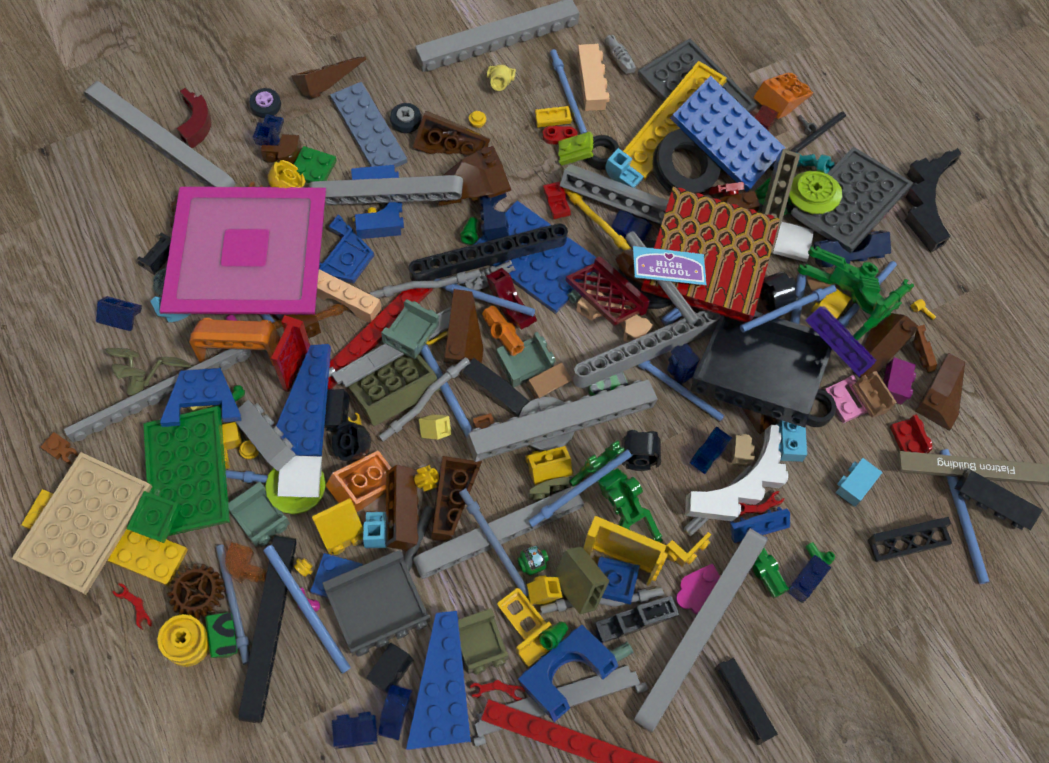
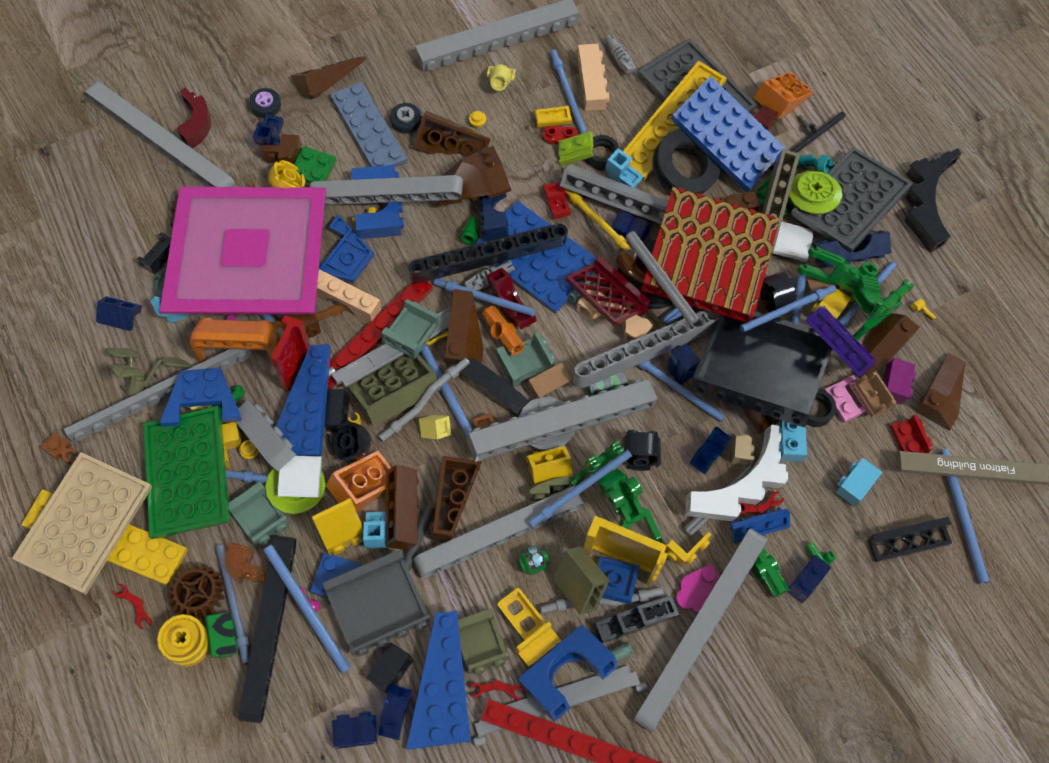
green plate [127,491,182,543] -> none
yellow plate [294,558,313,577] -> none
light grey bar [370,270,481,298] -> none
yellow gear [414,465,439,492] -> none
sand blue bar [459,488,529,596] -> none
yellow brick [527,575,562,604] -> none
green cone [539,621,568,650] -> none
sticker [633,246,706,285] -> none
red plate [709,182,744,197] -> none
black fence [714,658,778,745] -> none
dark orange wing [912,325,937,373] -> none
black brick [954,468,1043,530] -> none

